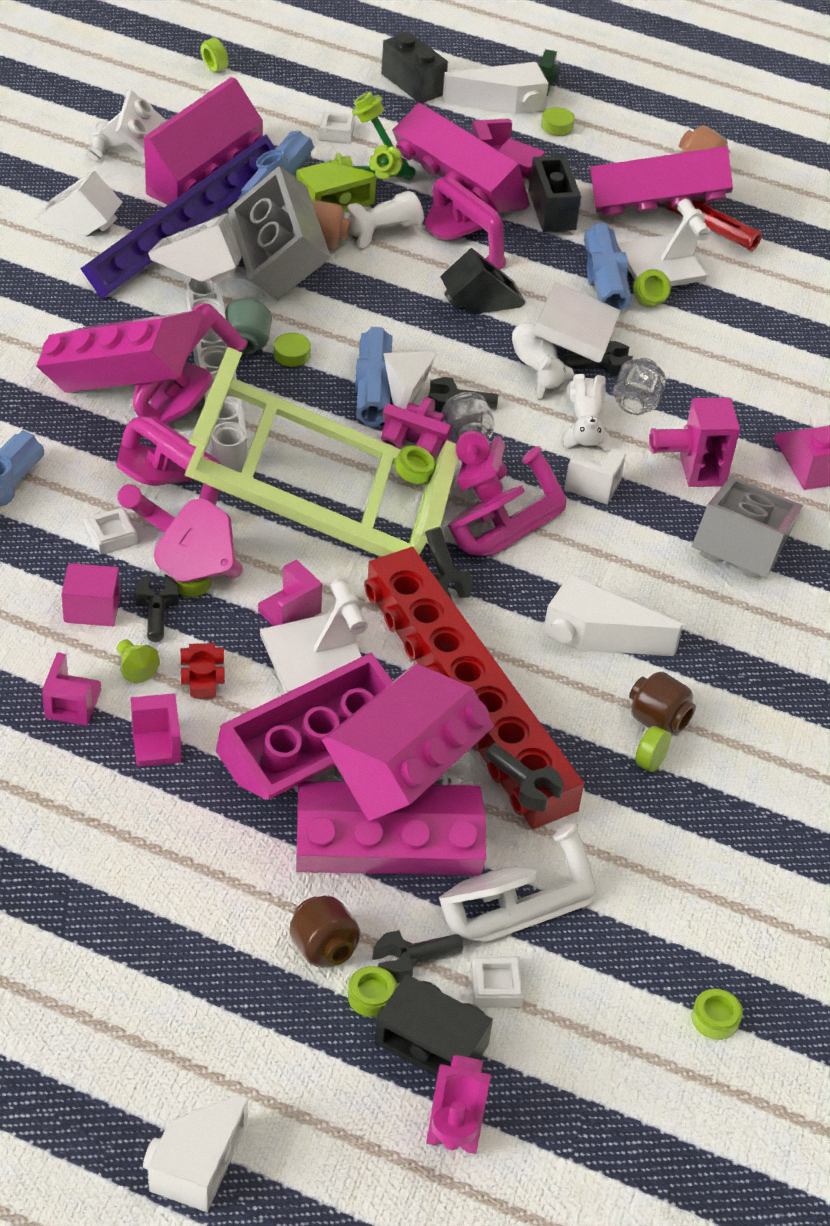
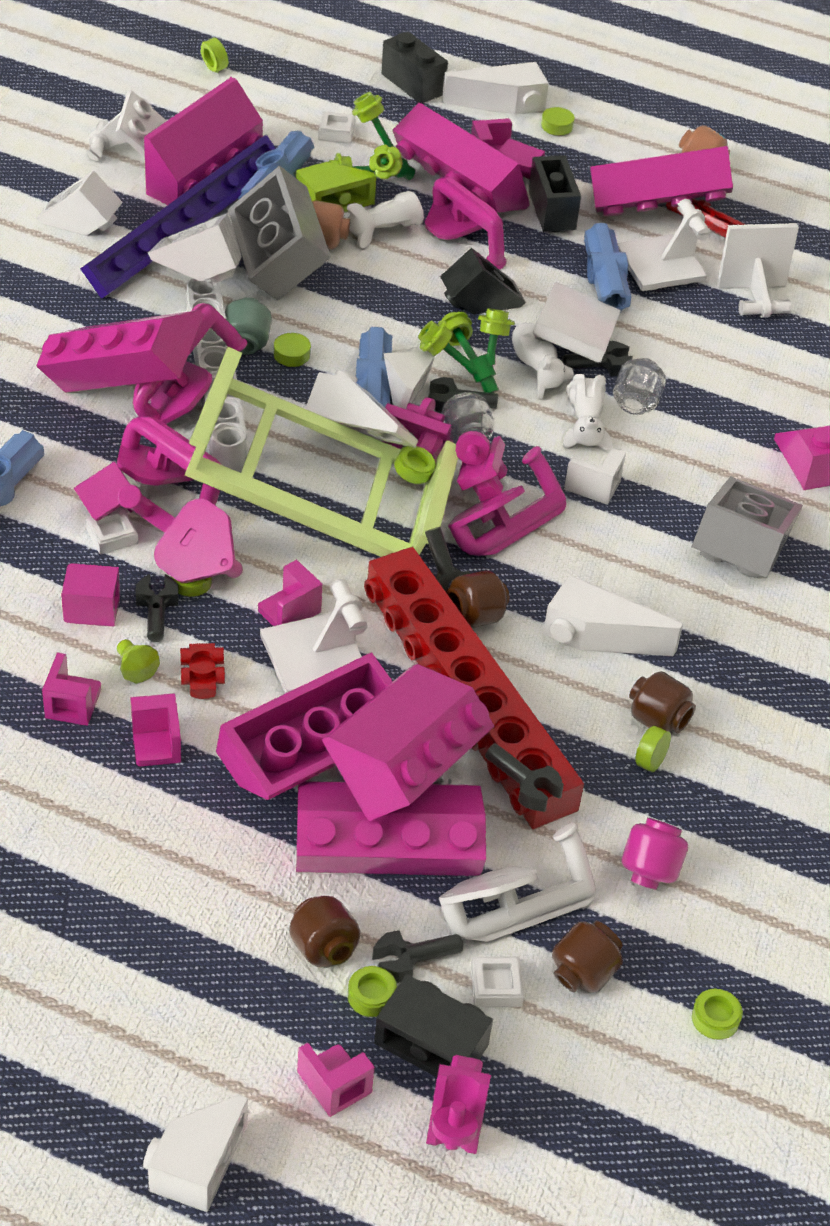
dark green plate [539,49,561,96] -> none
lime tile [633,269,671,307] -> none
dark pink brick [649,398,740,487] -> none
none -> dark pink panel [74,462,133,521]
none -> dark pink panel [297,1043,375,1117]
none -> white slope [305,371,418,448]
none -> plant [418,309,515,393]
none -> reddish brown head [446,571,510,628]
none -> reddish brown head [552,921,623,993]
none -> dark pink head [621,817,688,890]
none -> white plate [717,223,799,318]

